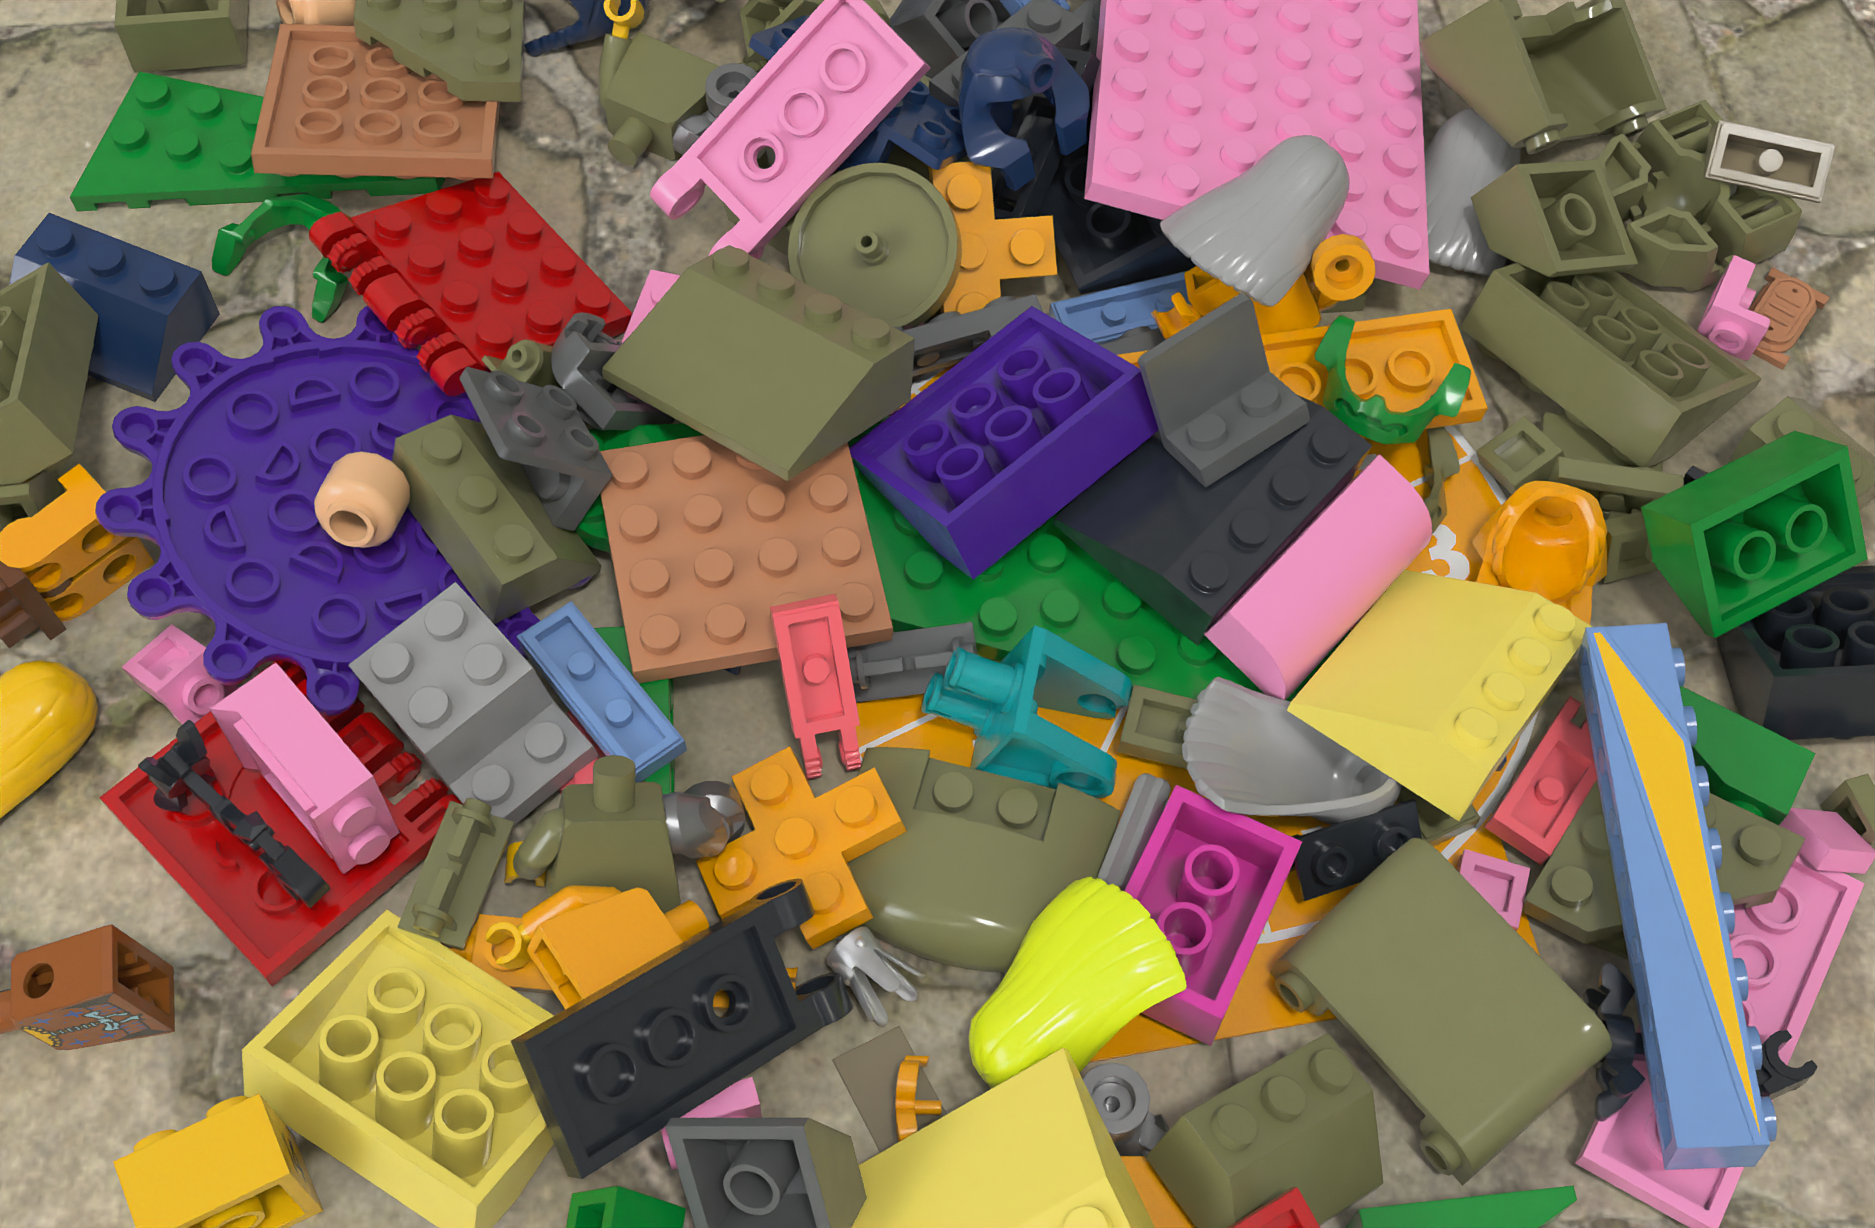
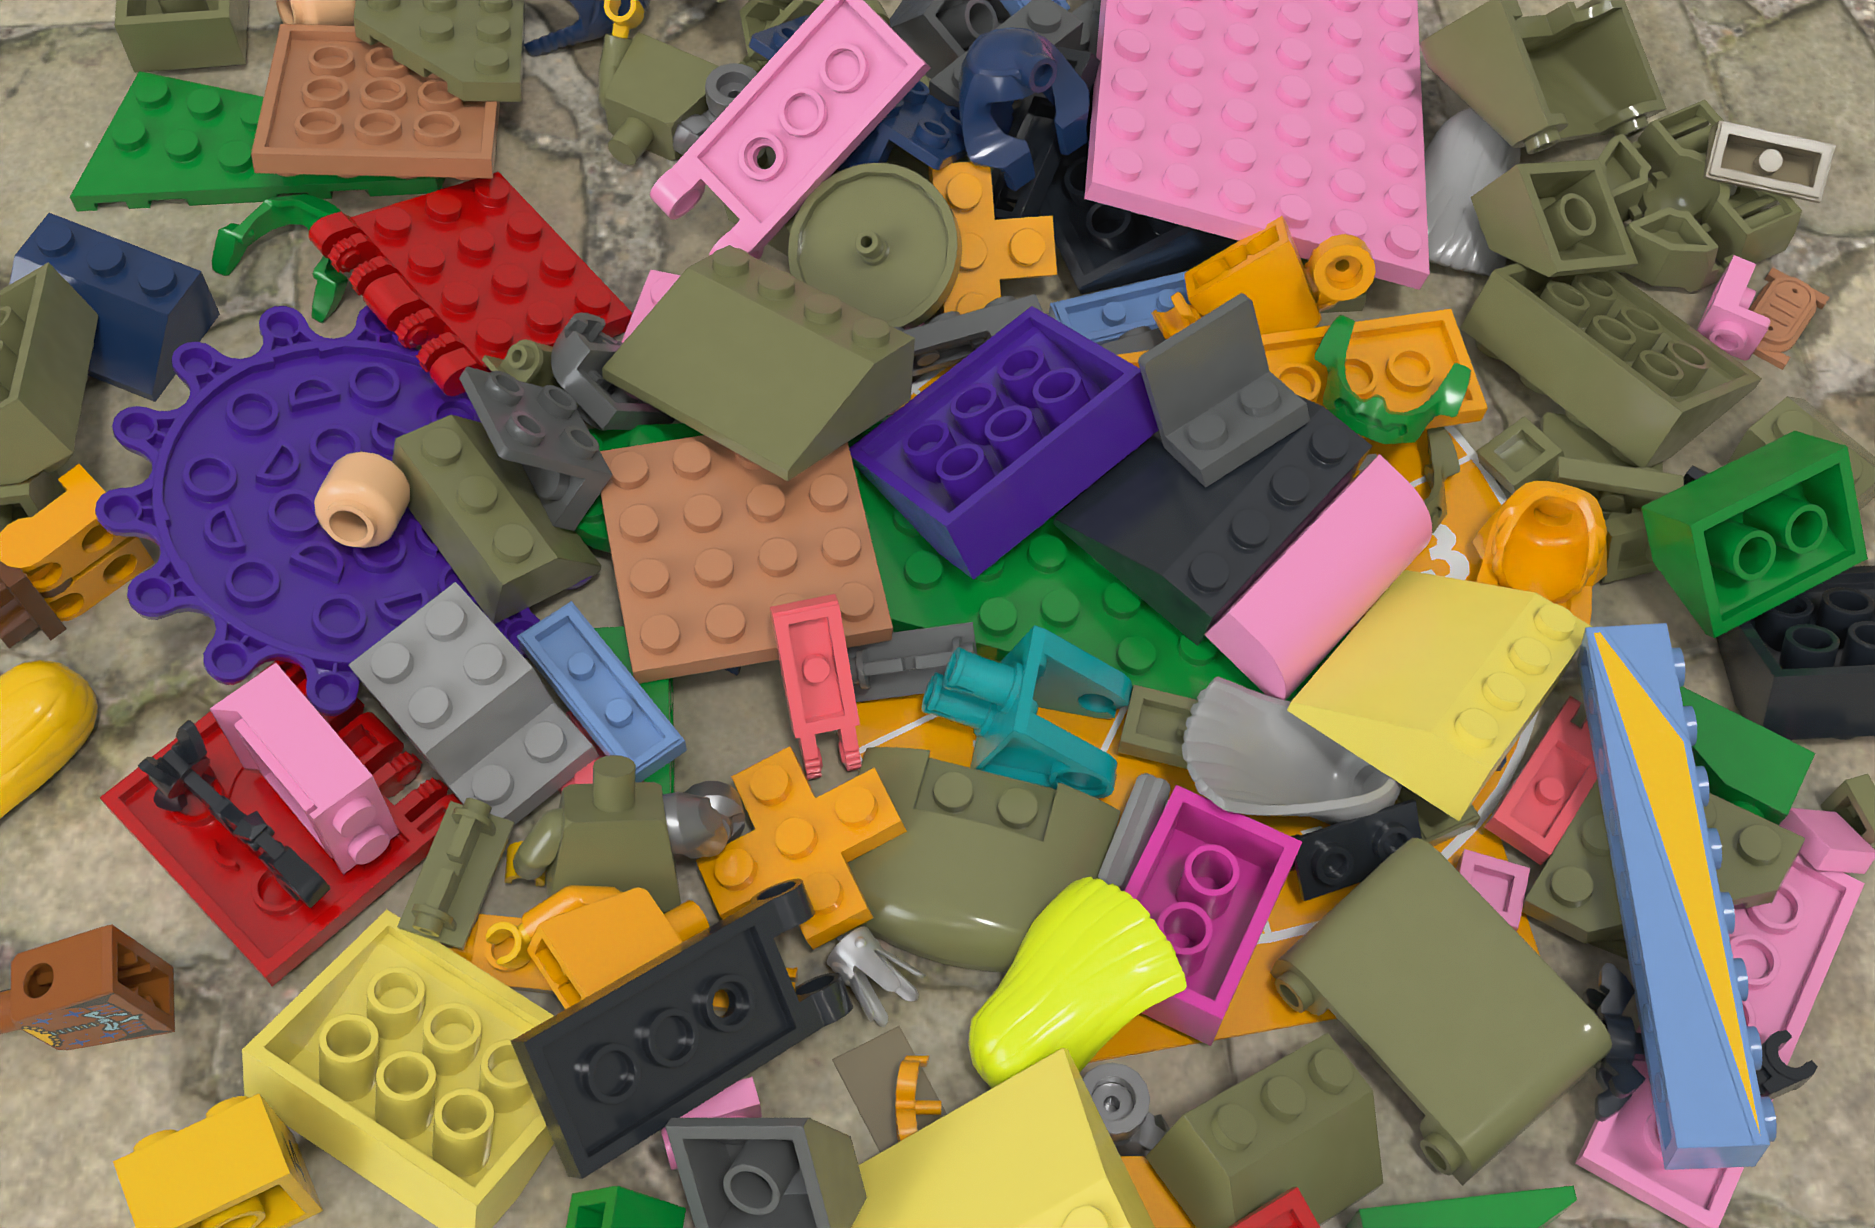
bright pink bracket [122,624,239,725] -> none
light grey hair [1160,135,1350,306] -> none

